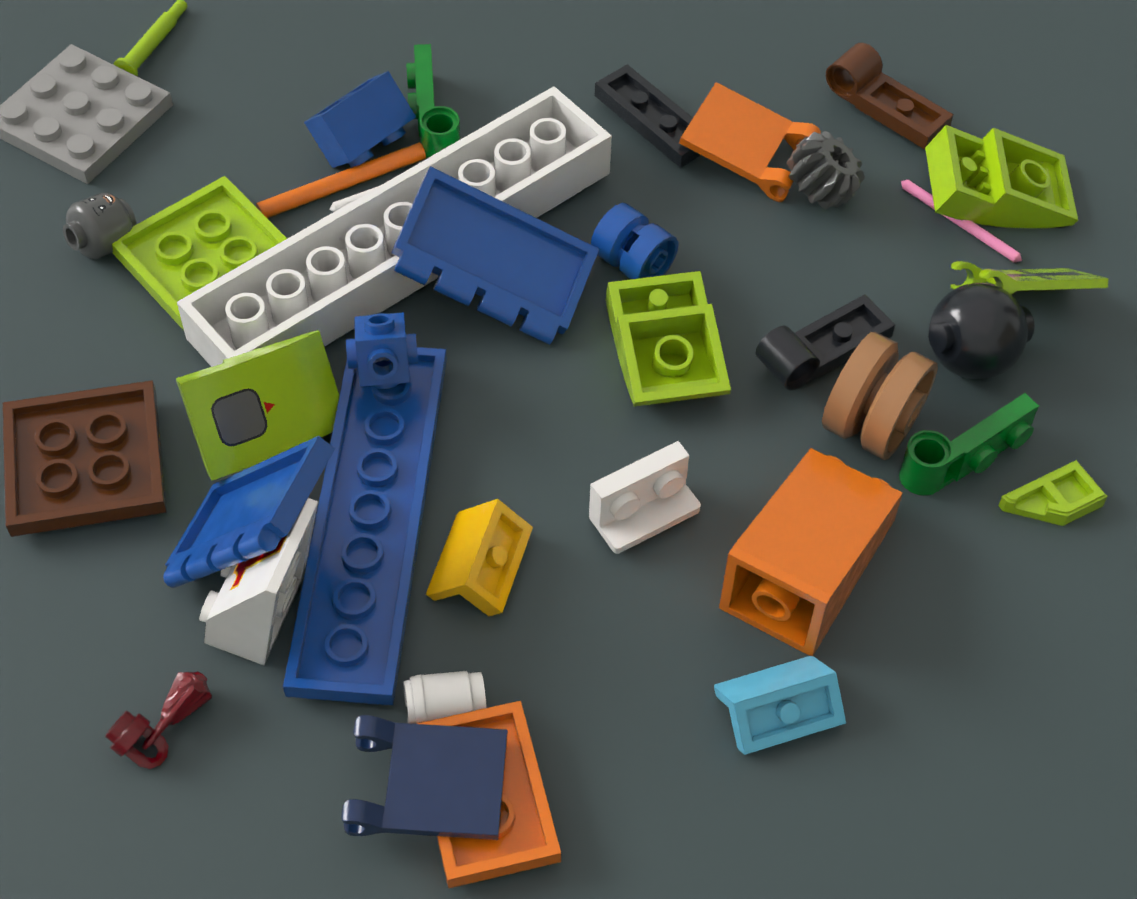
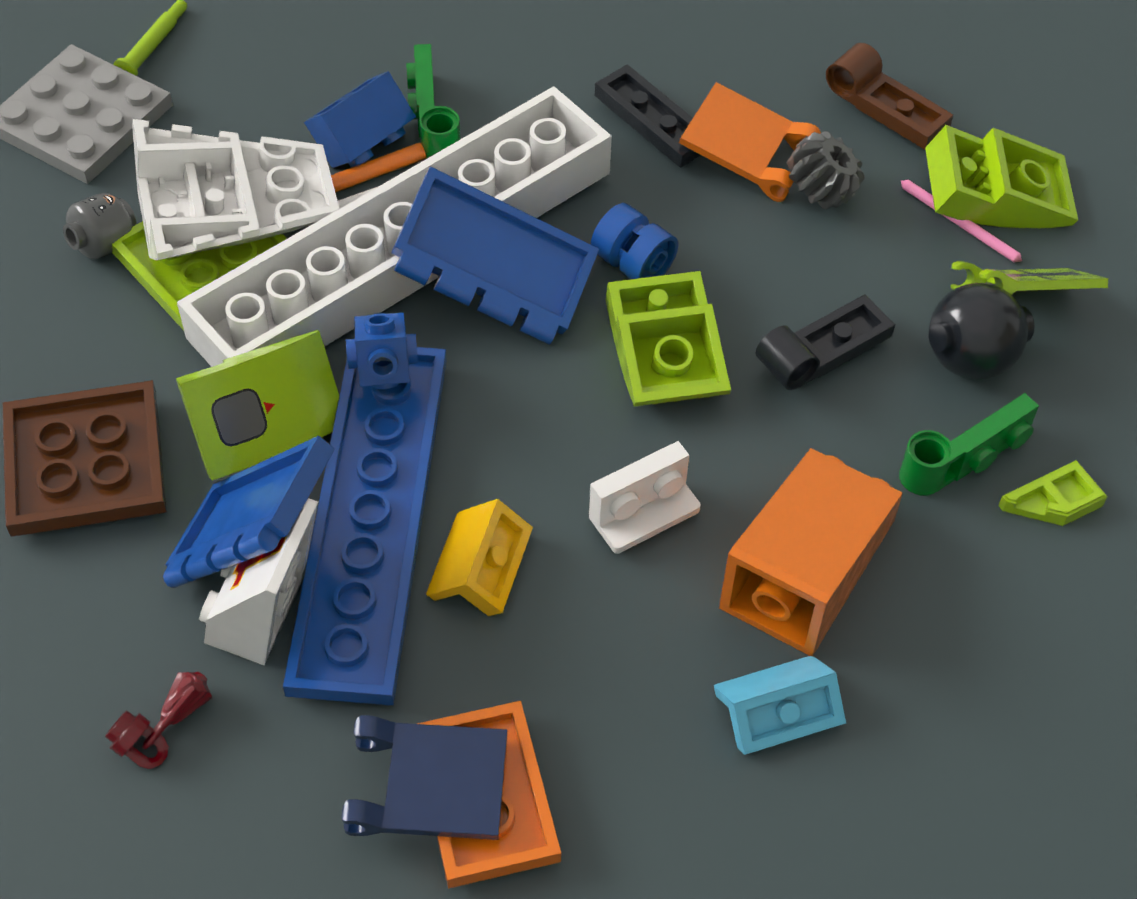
white piece [403,671,486,724] -> none
medium nougat wheel [822,332,938,460] -> none
none -> white wedge [132,119,340,260]

